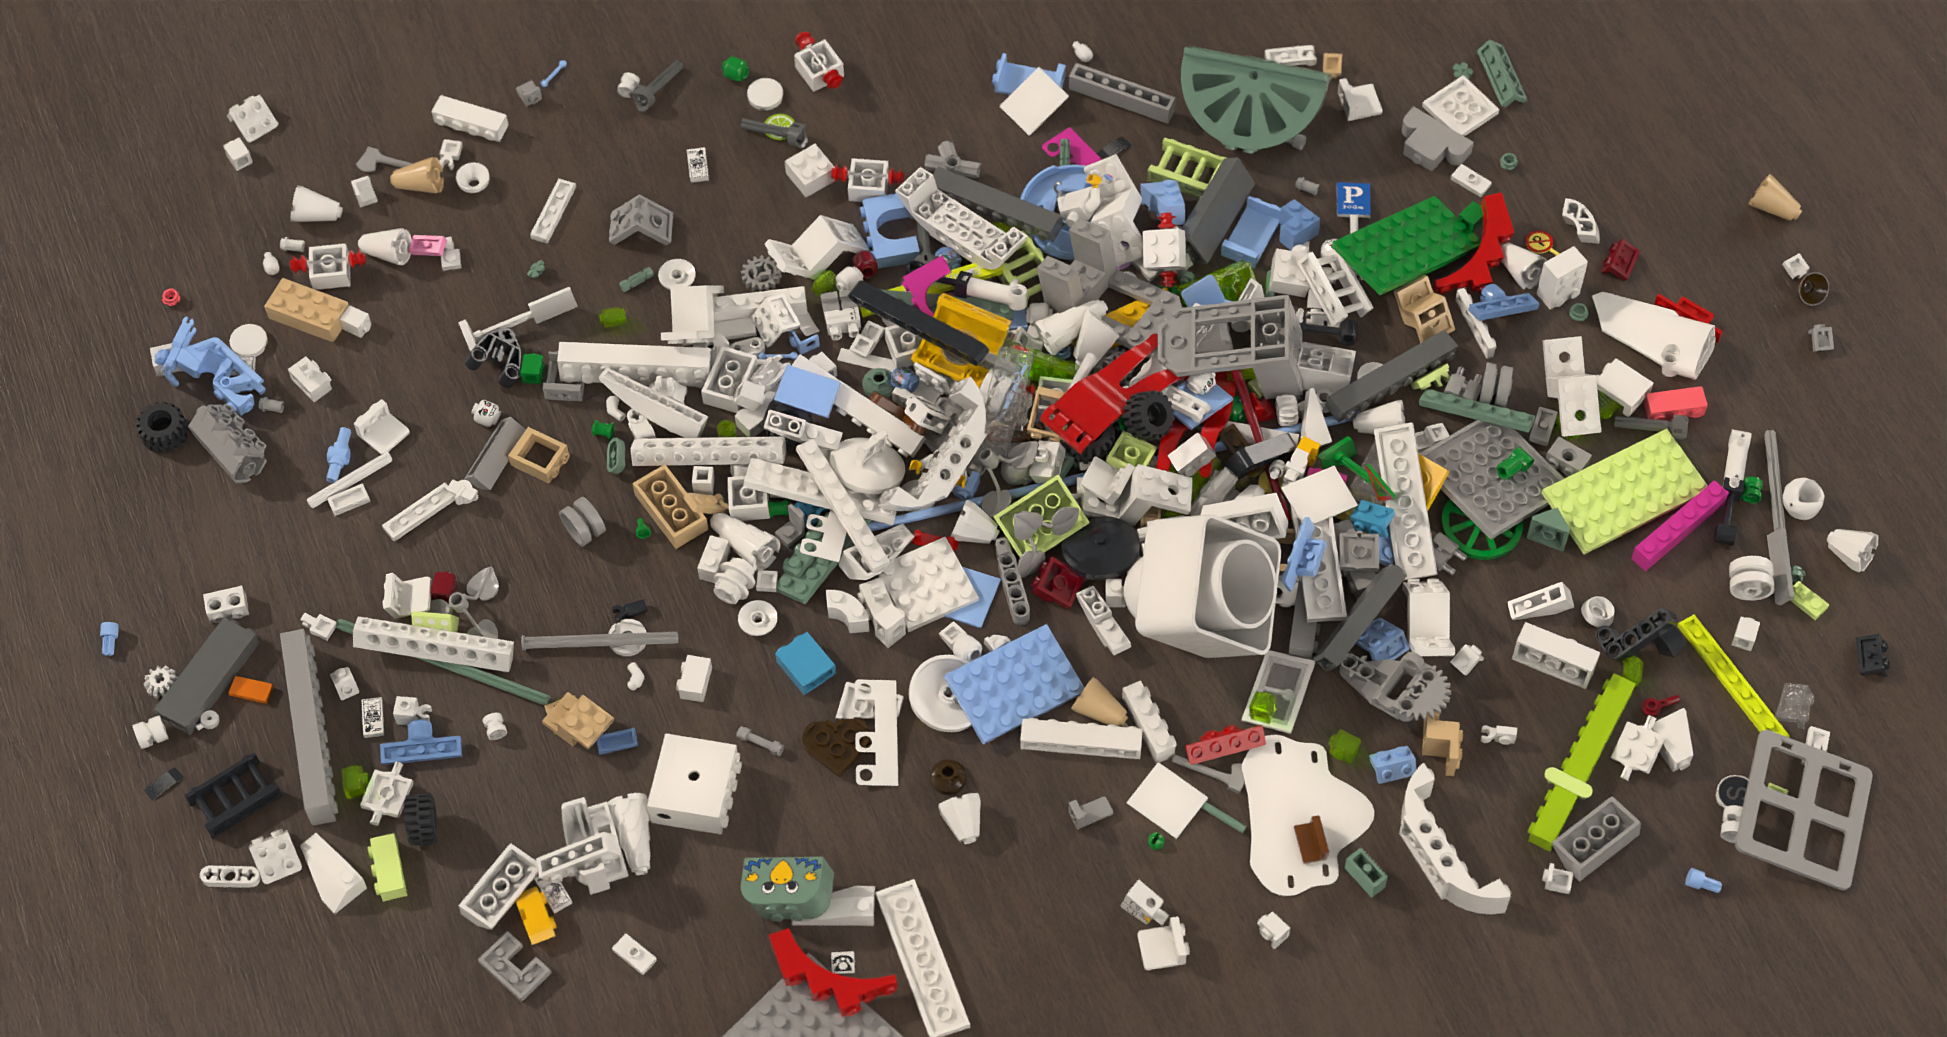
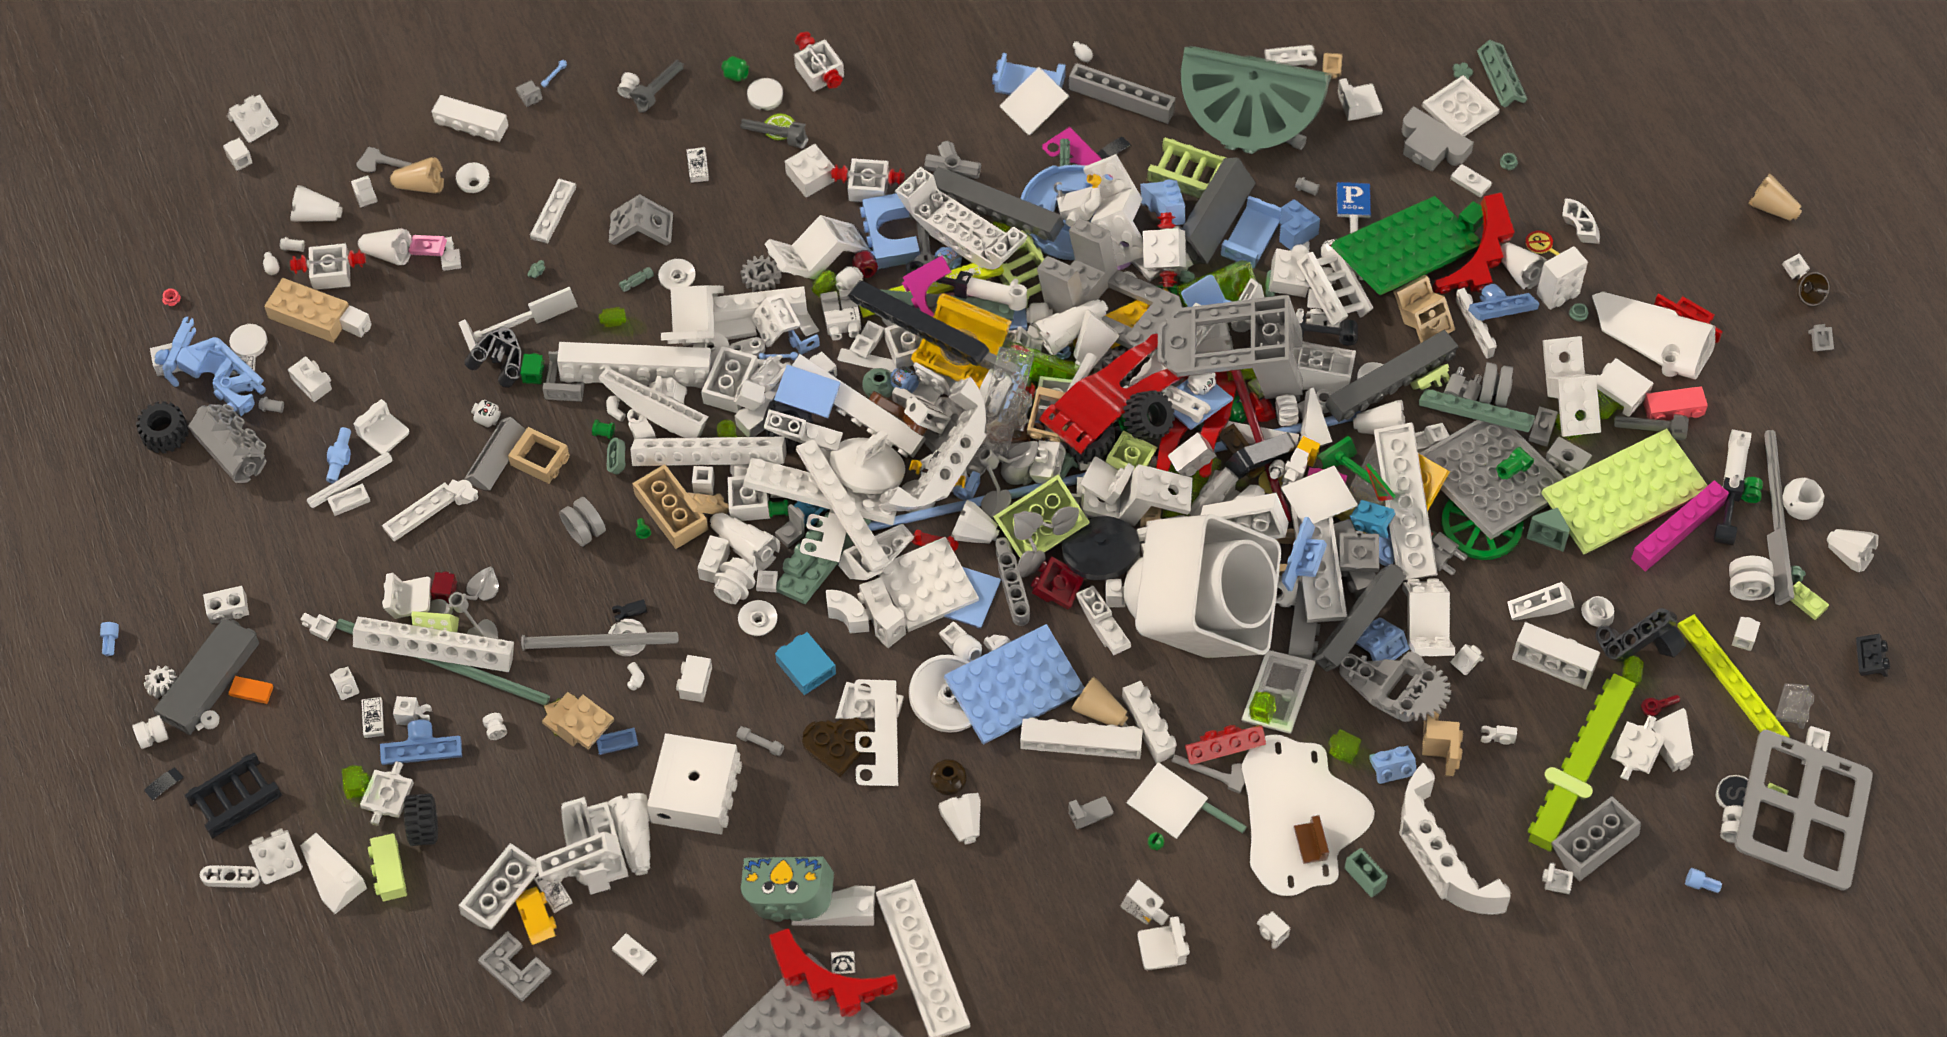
light grey brick [280,629,338,826] -> none
white plate [440,139,463,170] -> none
dark red bracket [1601,239,1640,281] -> none

